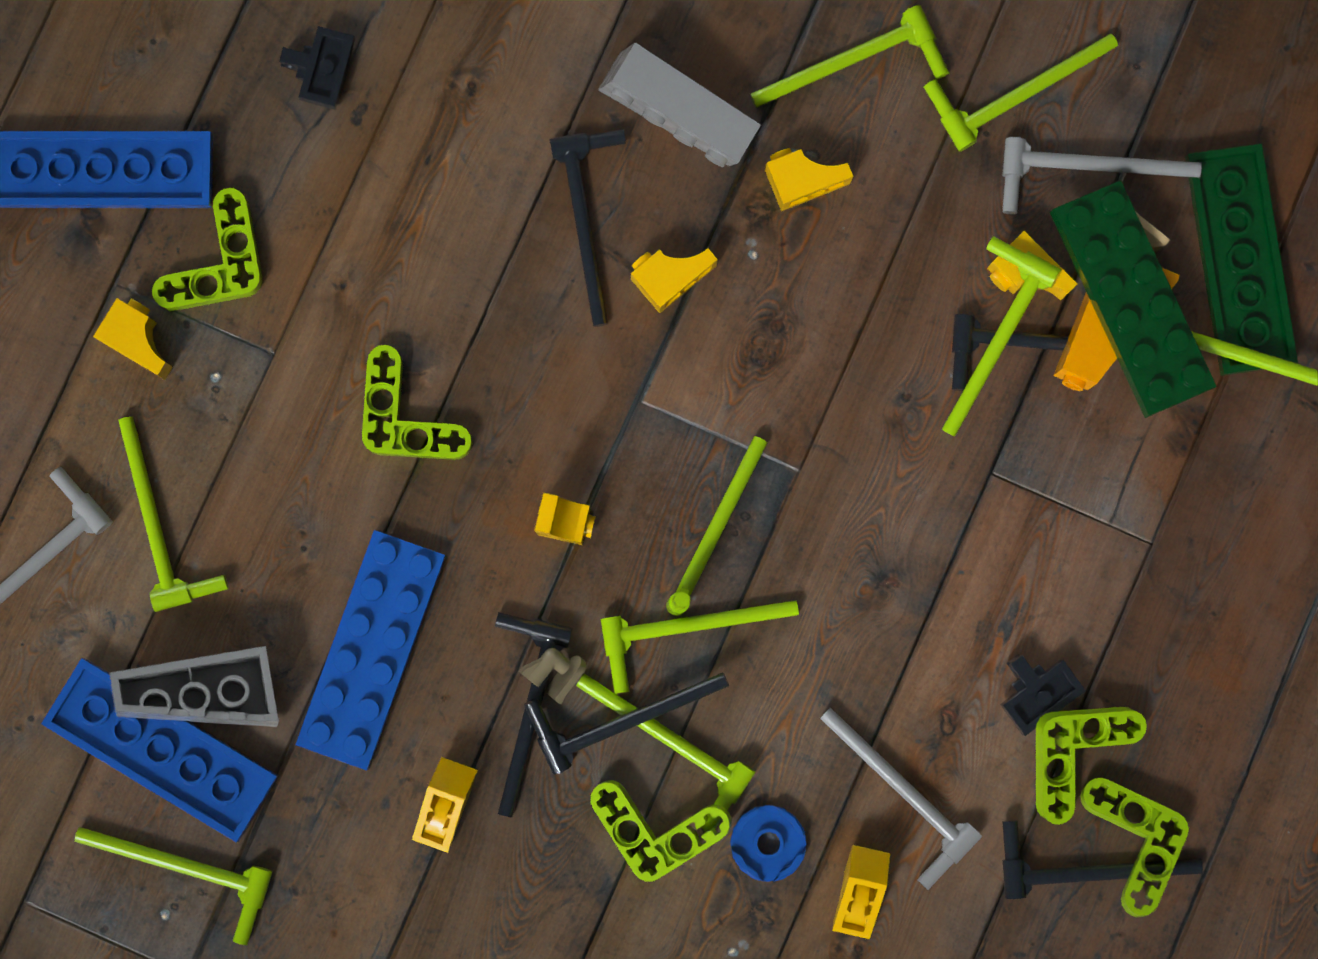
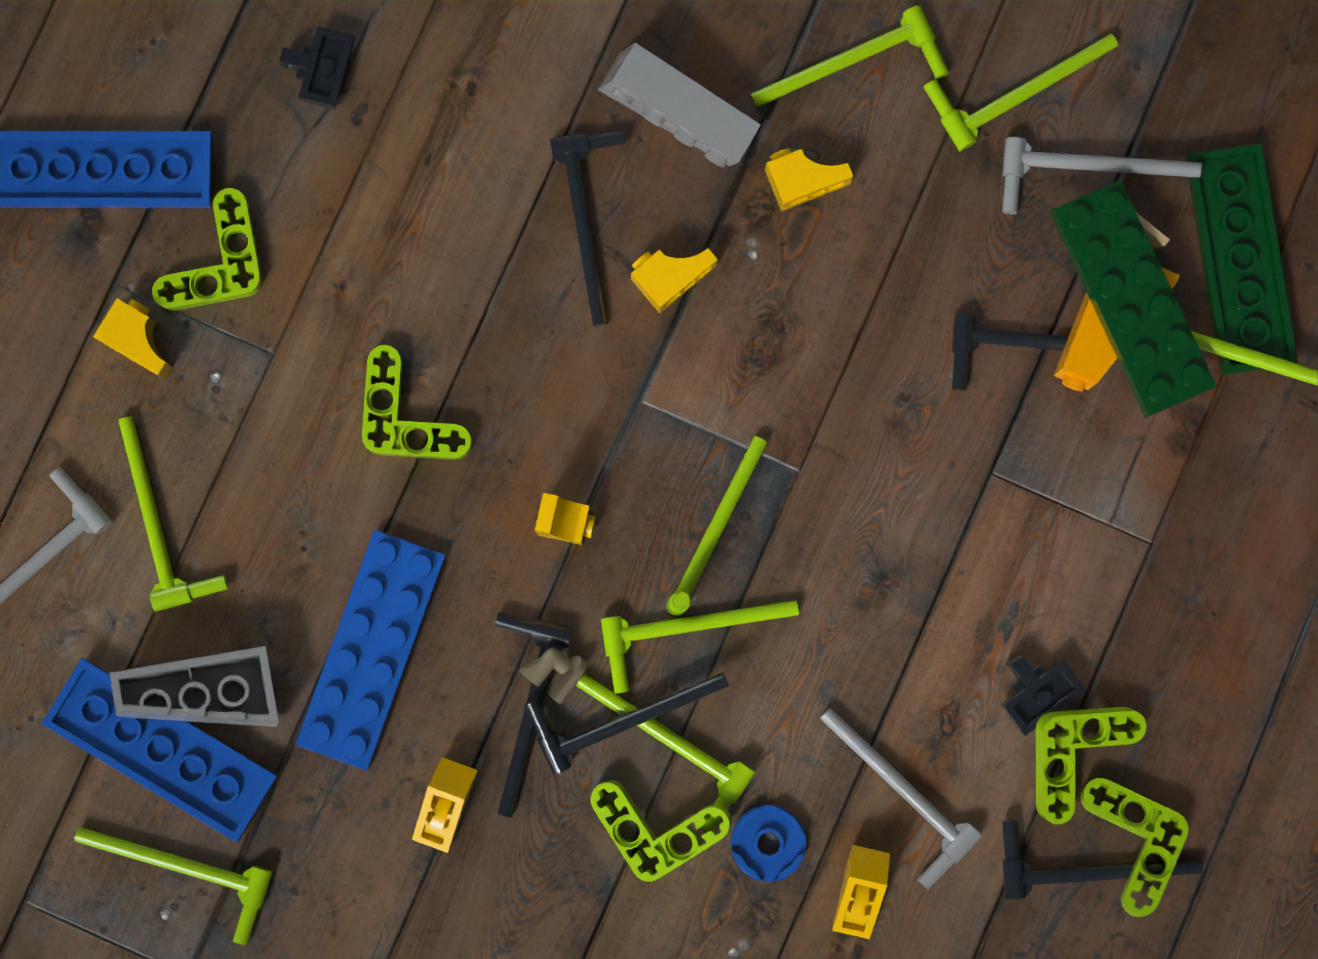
lime bar [942,236,1062,436] -> none
yellow arch [987,231,1077,300] -> none

